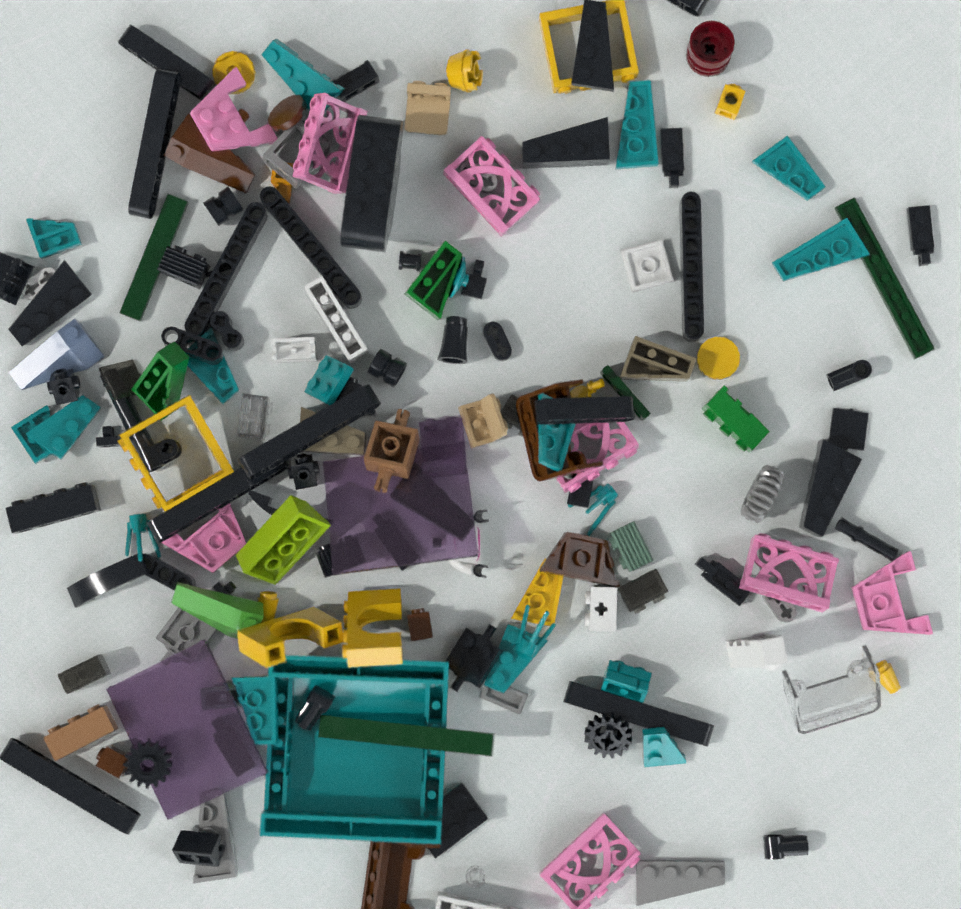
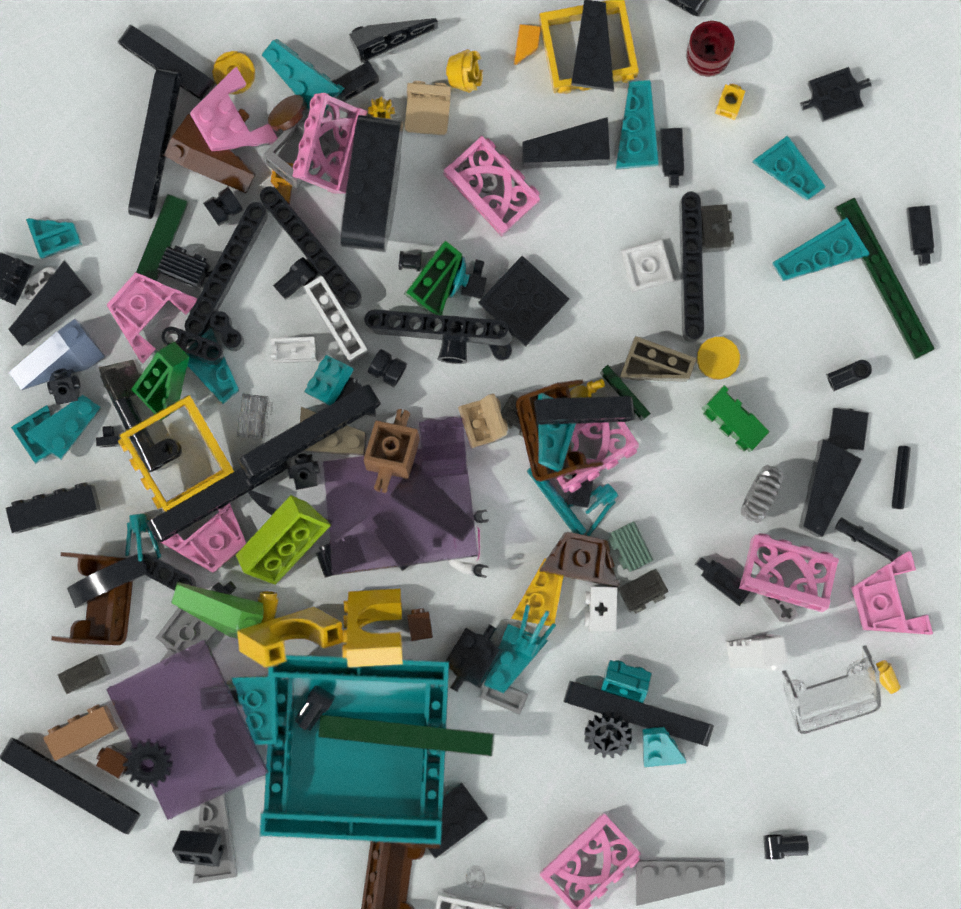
none -> reddish brown windscreen [51,552,133,646]
none -> bright pink wing [107,272,197,364]
none -> black piece [273,257,318,300]
none -> black wedge [349,18,438,63]
none -> black beam [364,309,513,346]
none -> yellow gear [368,96,395,119]
none -> black plate [478,256,569,347]
none -> light orange tile [514,24,541,65]
none -> teal axle [527,467,587,535]
none -> clear smoke brick [701,204,734,253]
none -> black plate [800,67,872,123]
none -> black axle [891,445,911,510]

